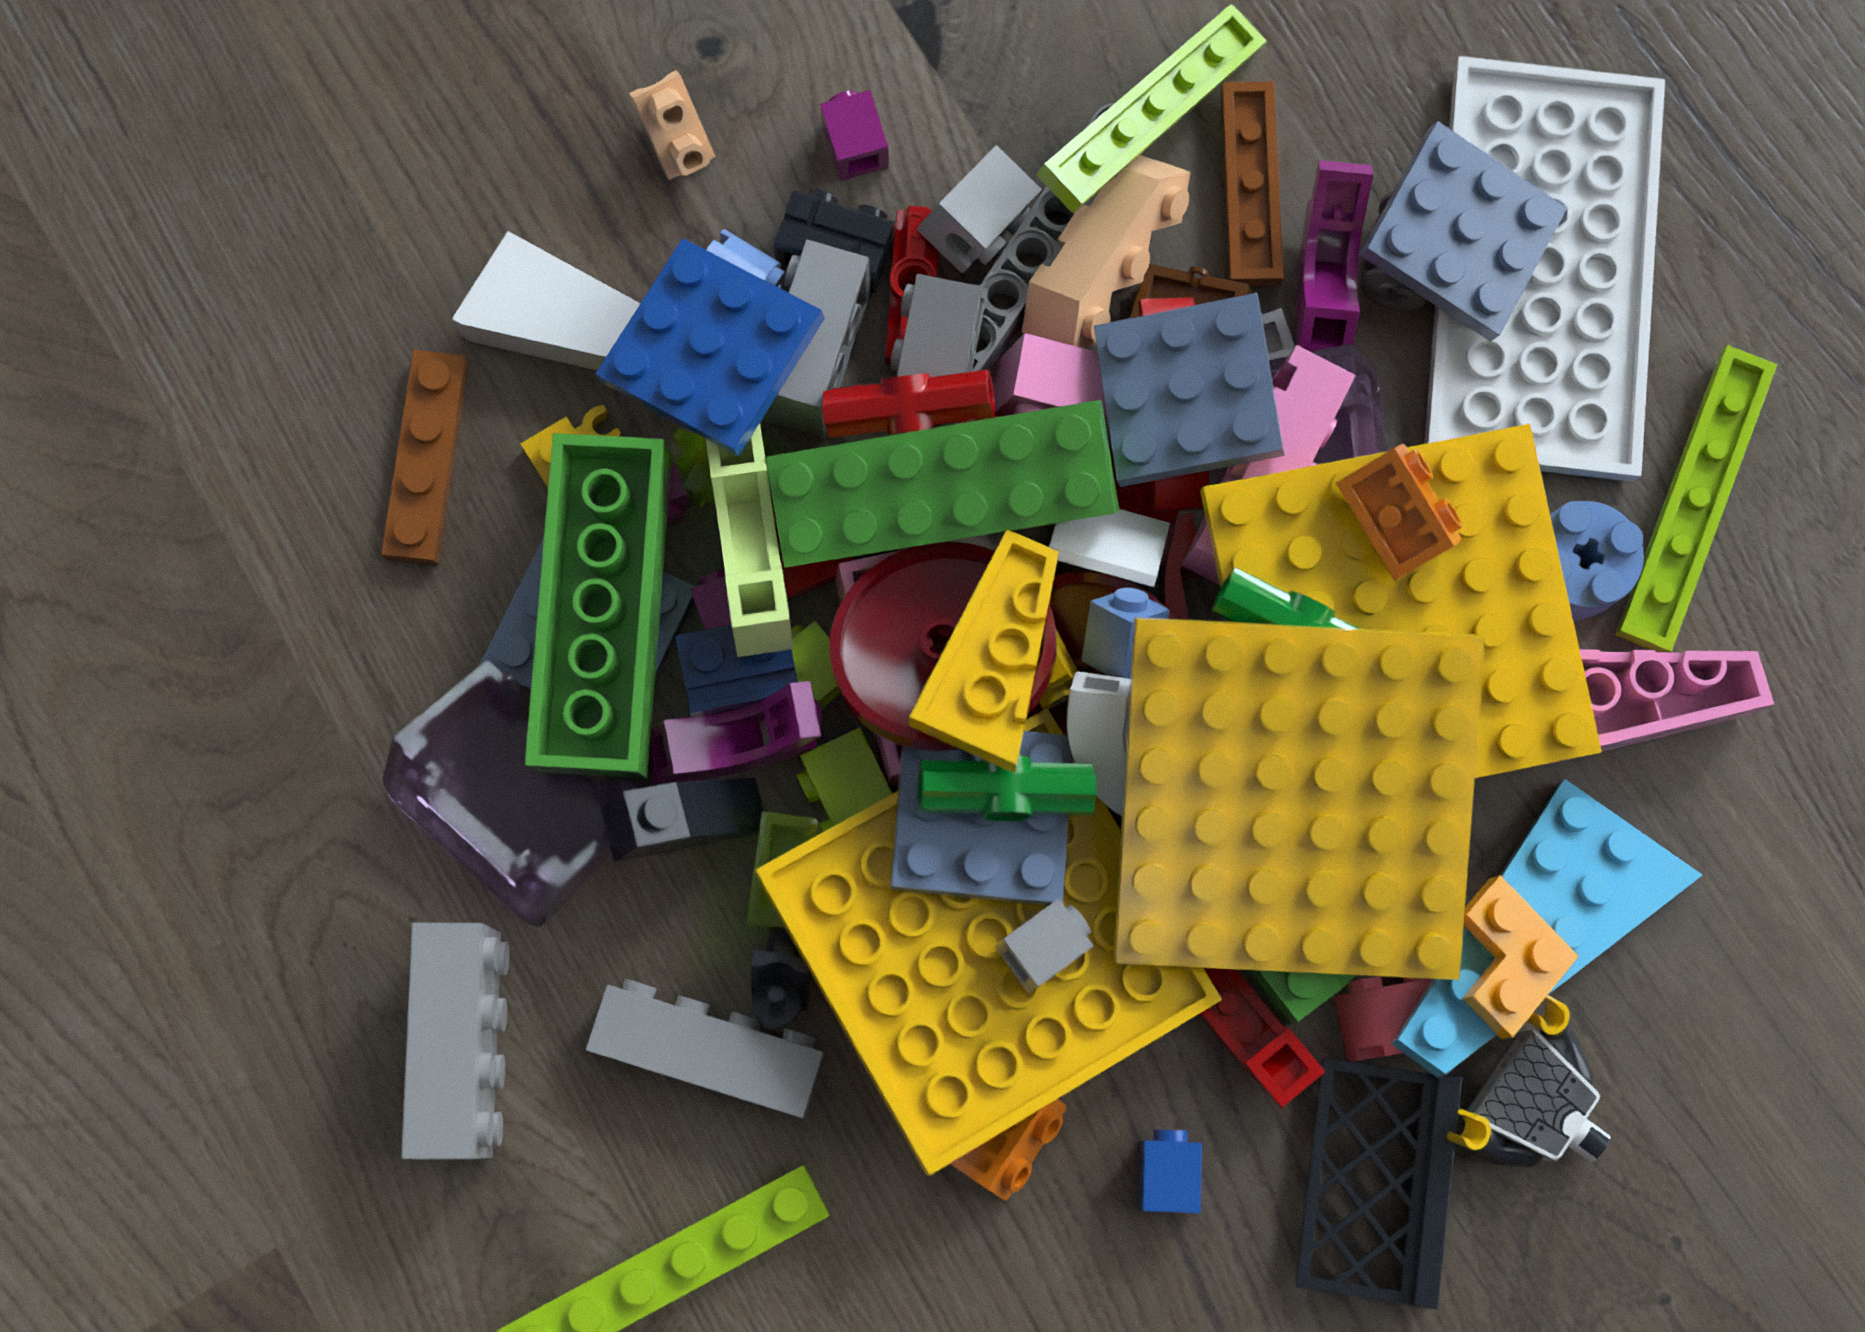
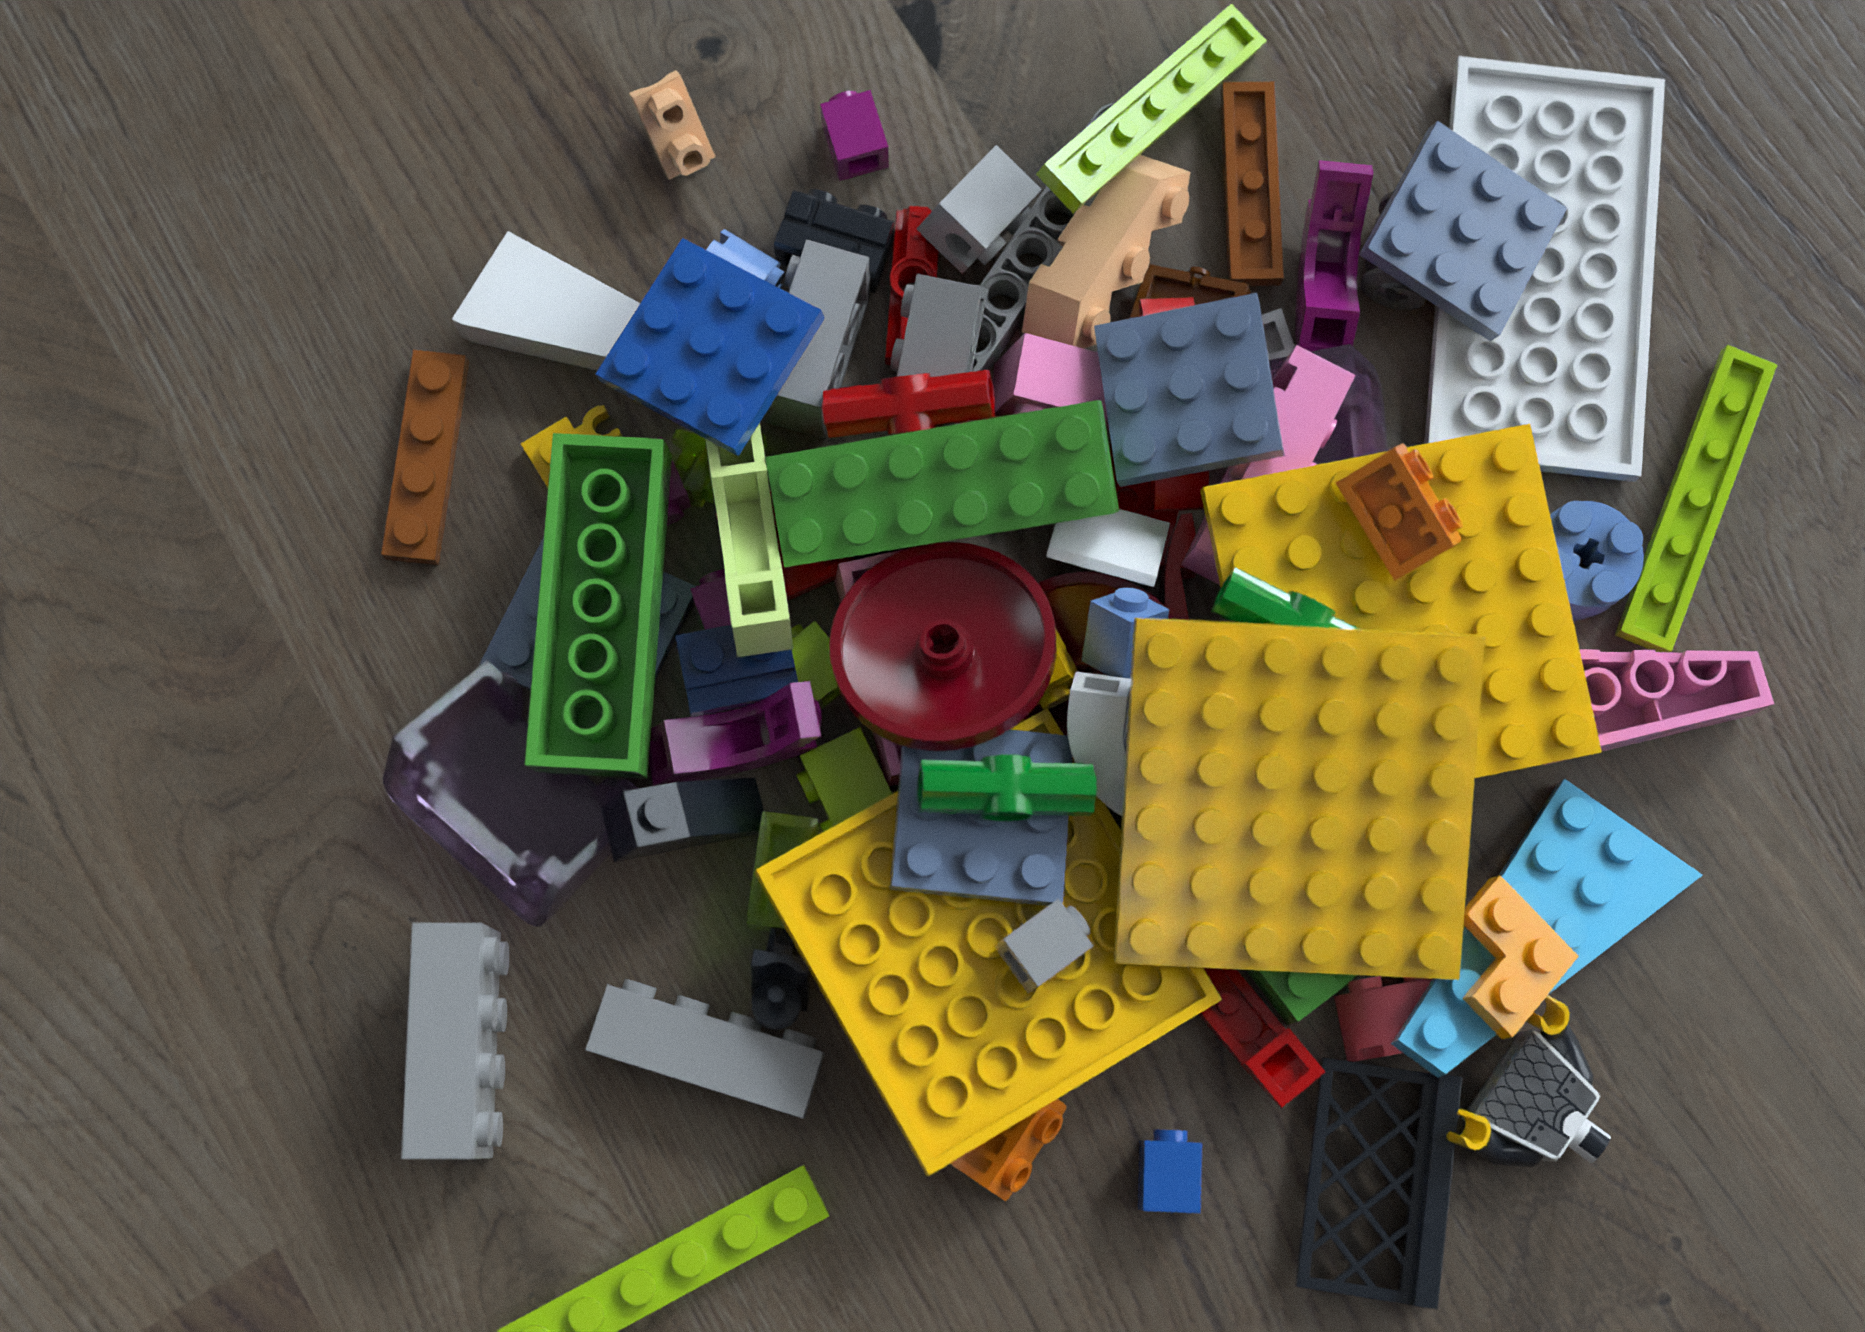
yellow wing [909,529,1059,773] -> none

